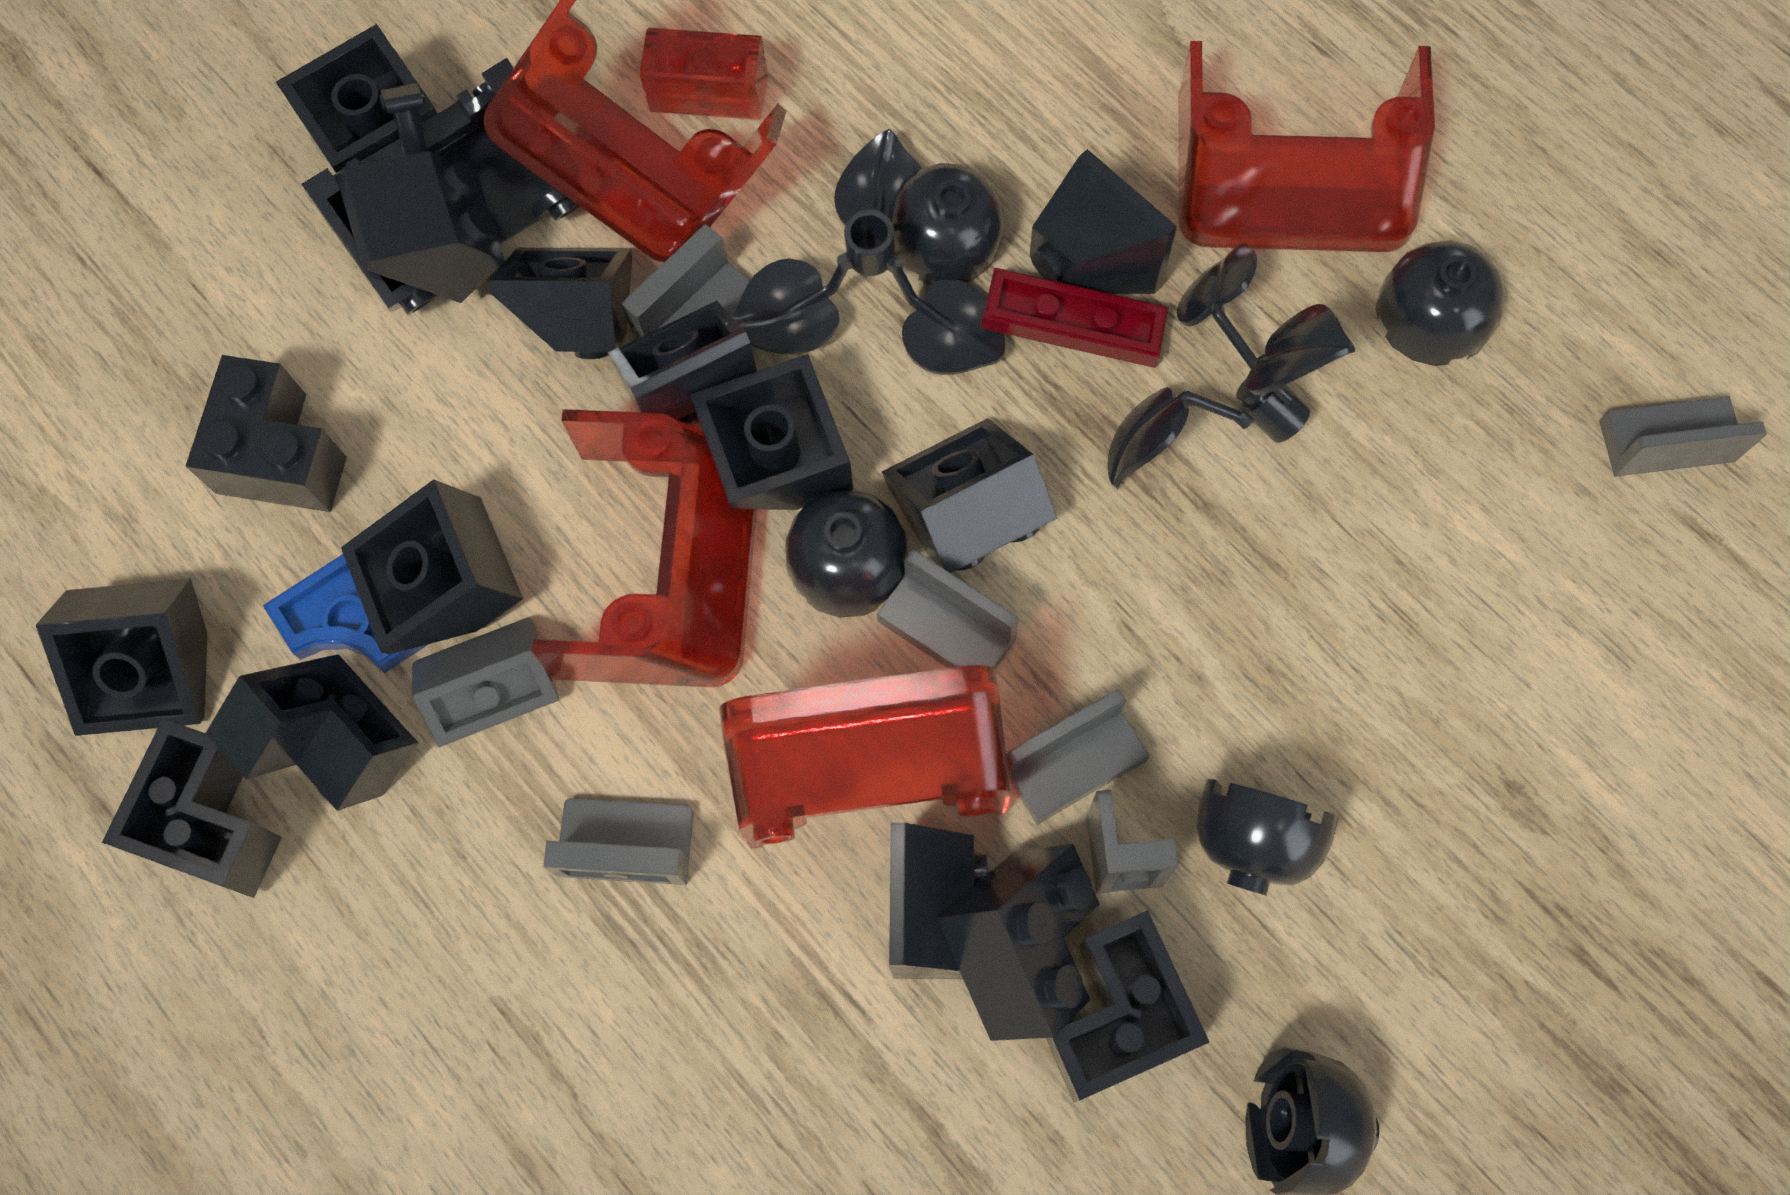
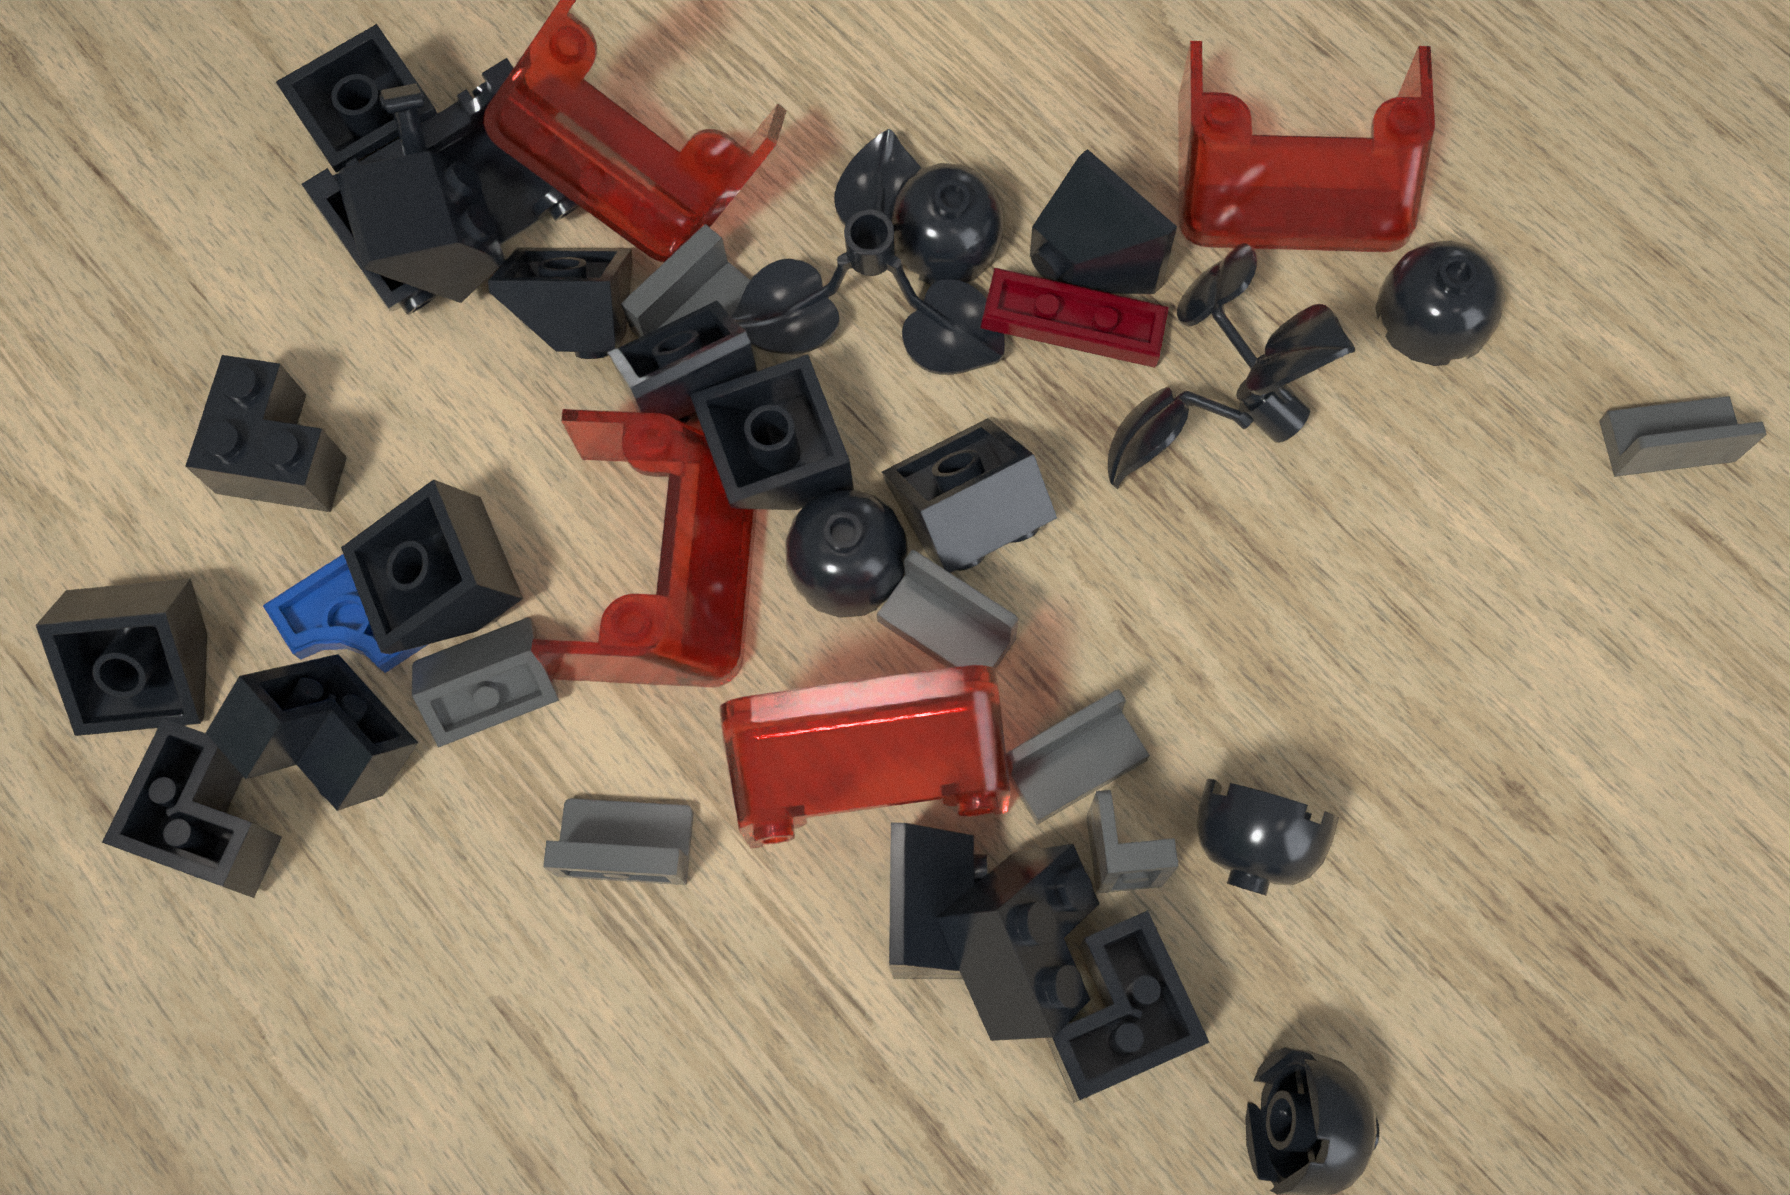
clear red brick [640,28,768,120] -> none

